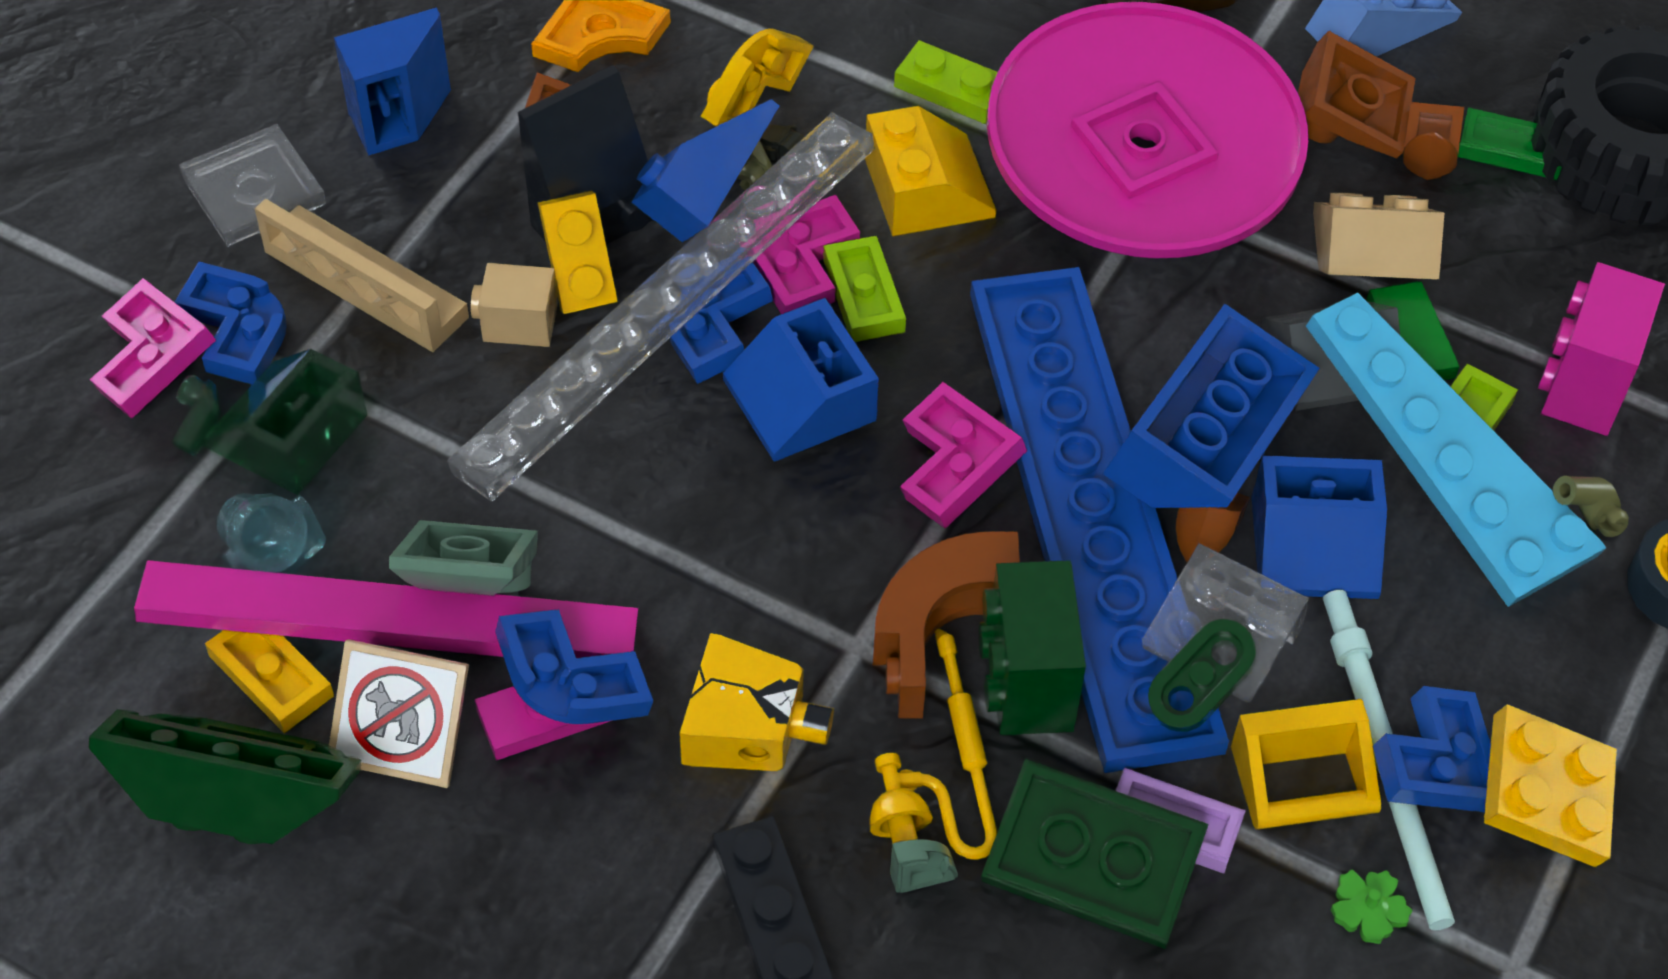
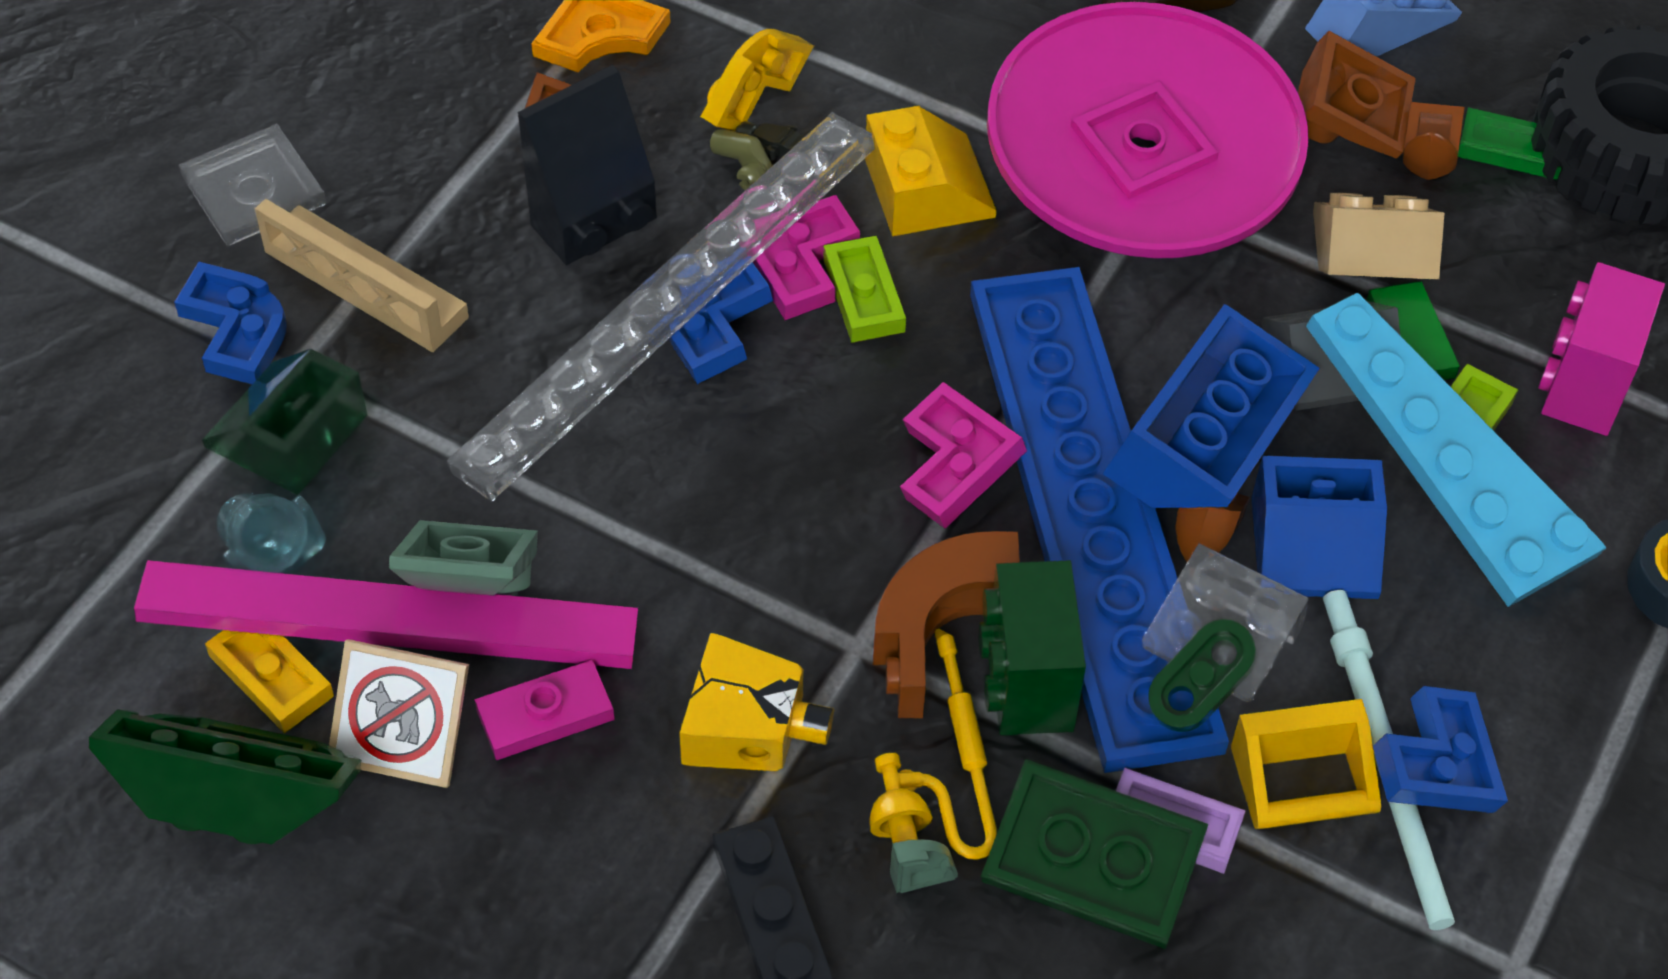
dark pink plate [90,278,216,419] -> none
clear green arm [172,375,220,456] -> none
blue slope [334,7,451,156] -> none
tan brick [471,263,558,347] -> none
blue plate [495,609,653,724] -> none
yellow plate [537,191,618,314] -> none
blue slope [632,99,779,243] -> none
blue slope [723,298,879,462] -> none
lime plate [894,40,998,124] -> none
bright green plant [1330,870,1413,944] -> none
yellow plate [1484,704,1617,868] -> none
olive arm [1553,476,1629,537] -> none

